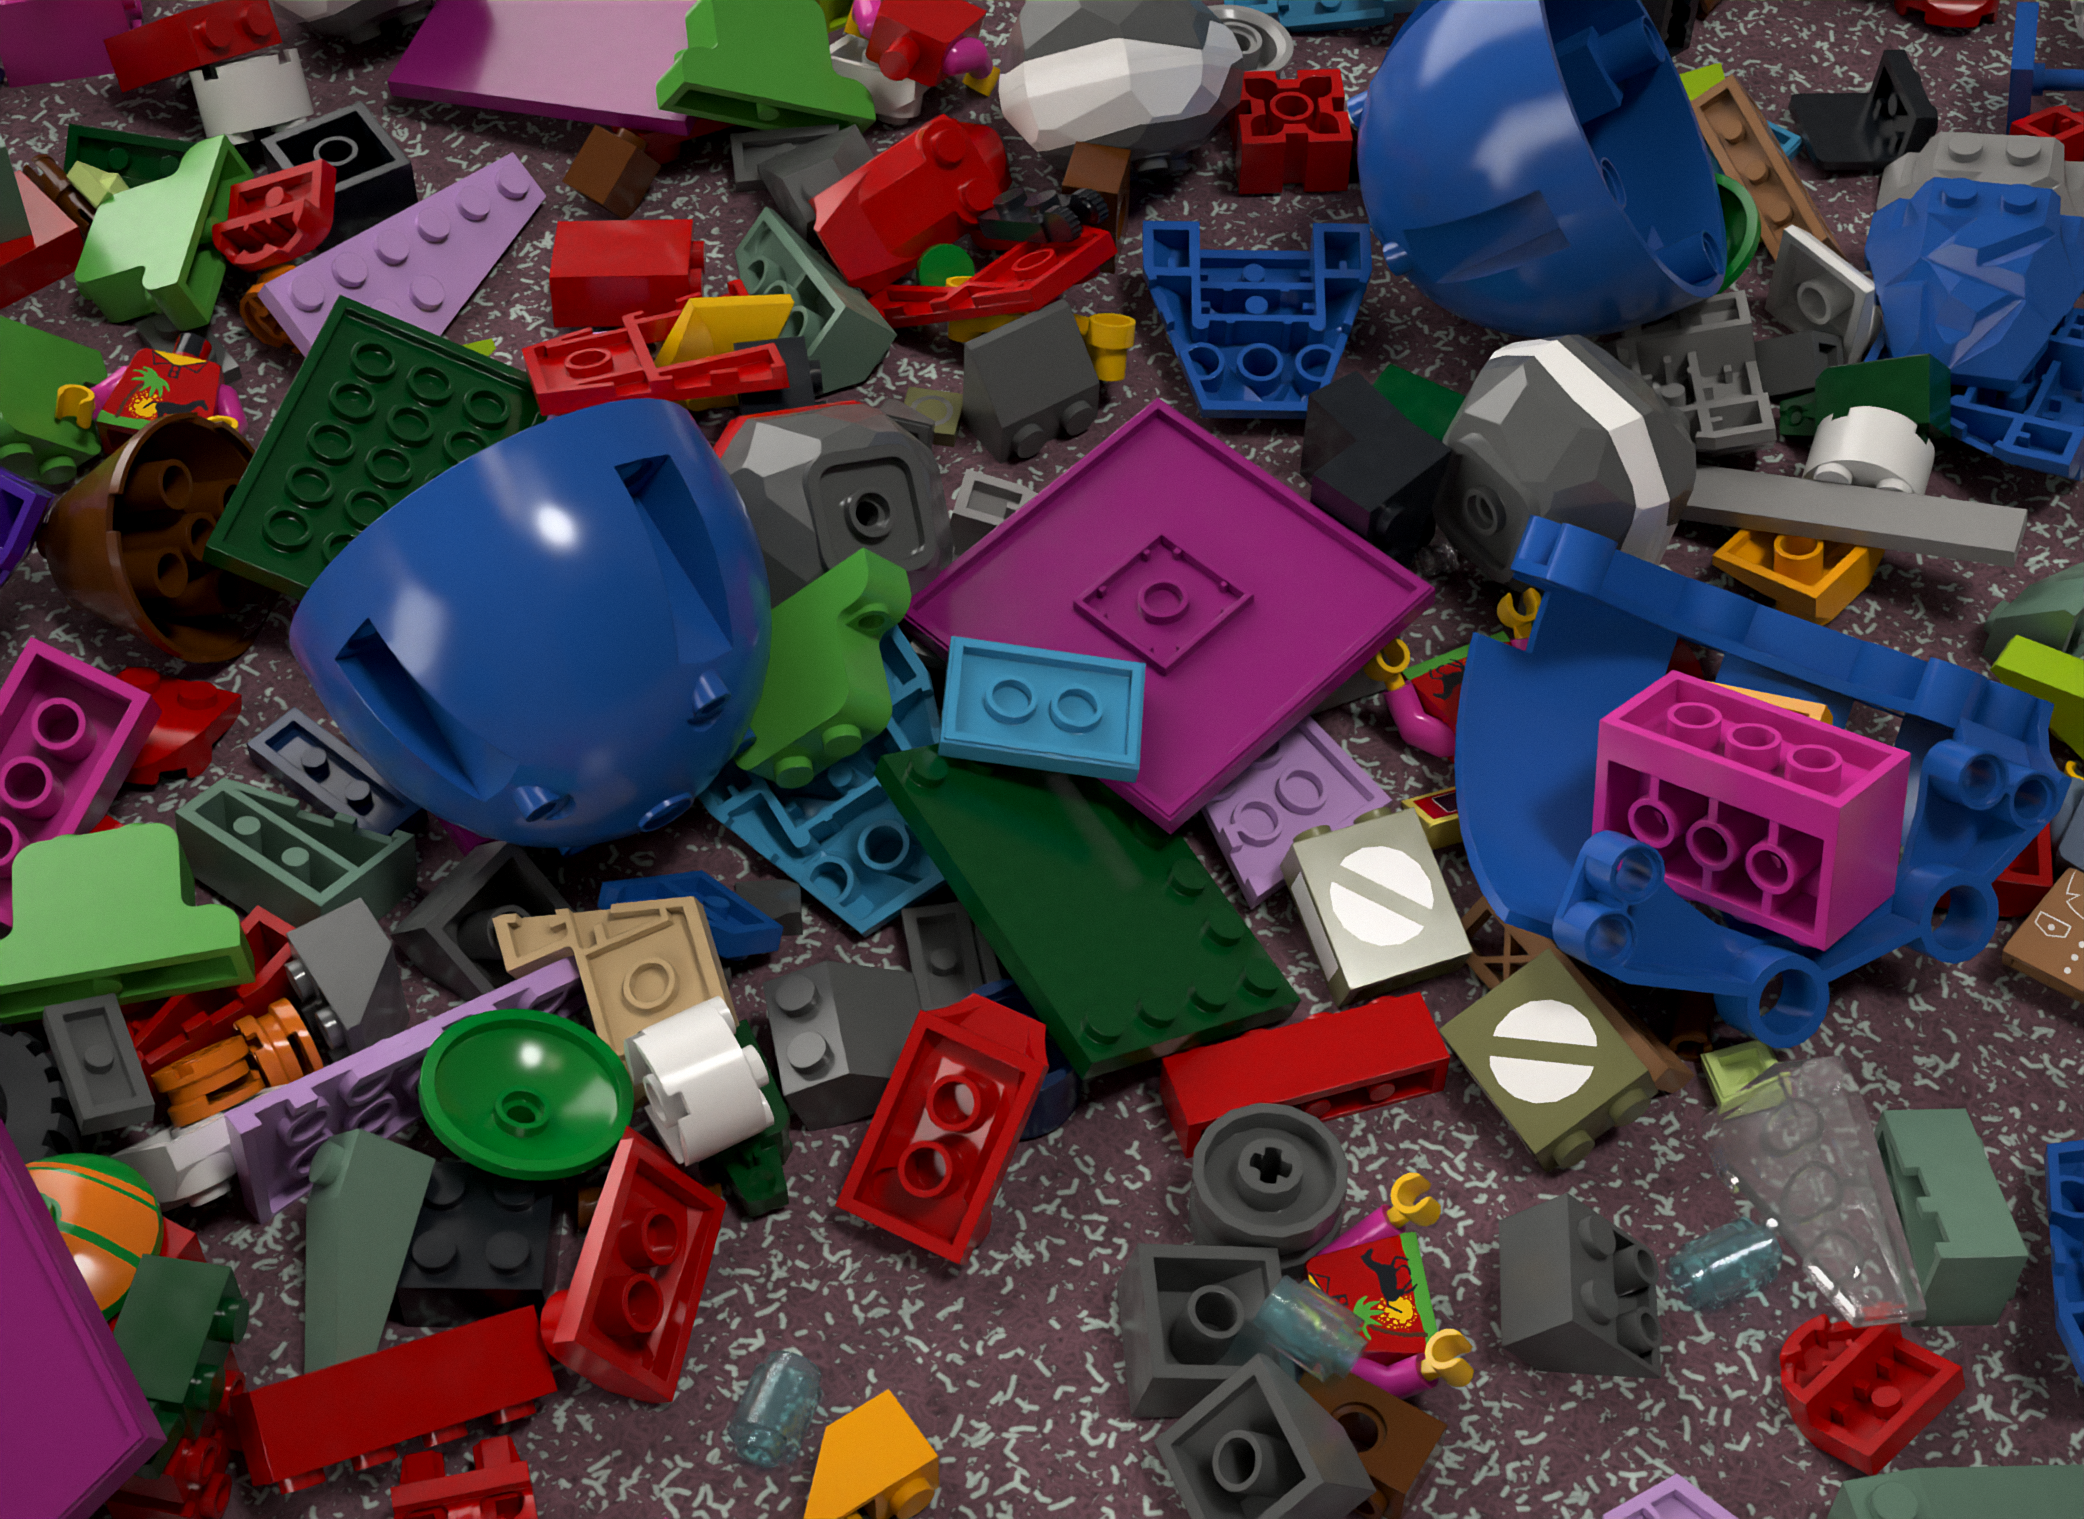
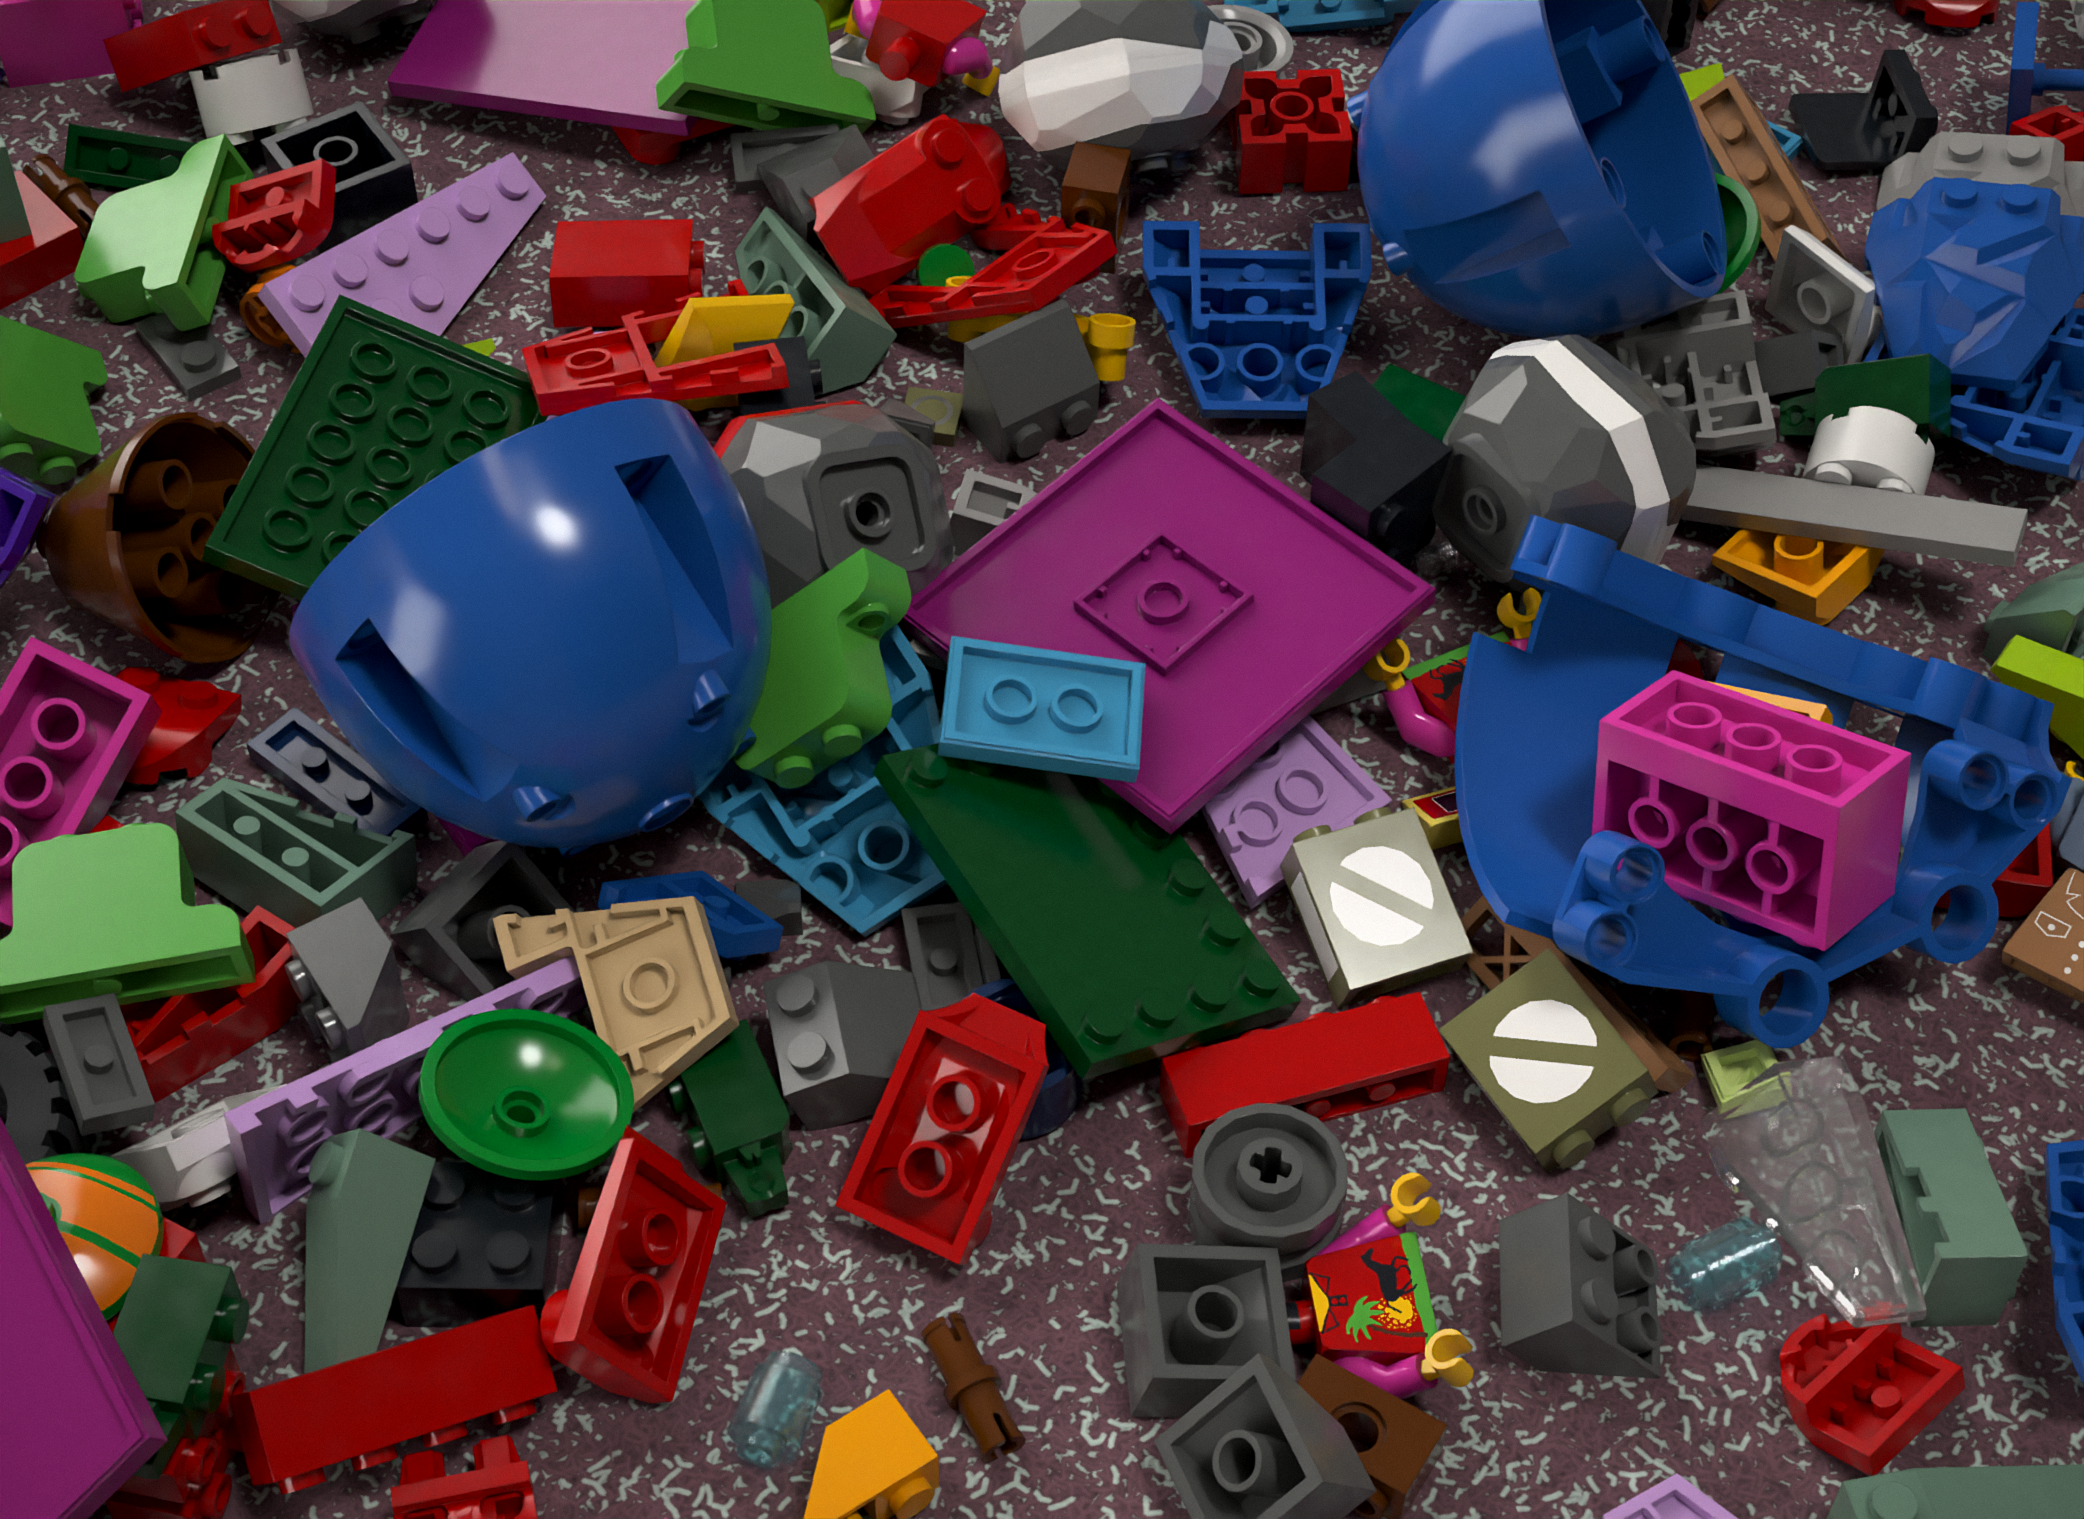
torso [54,333,248,454] -> none
yellowish green tile [67,161,129,209] -> none
orange wheel [151,1035,266,1128] -> none
orange wheel [233,997,324,1089] -> none
reddish brown brick [562,124,661,220] -> none
white brick [624,996,774,1167] -> none
black hinge [976,188,1109,244] -> none
clear light blue brick [1253,1275,1369,1383] -> none
none -> reddish brown pin [921,1313,1026,1463]

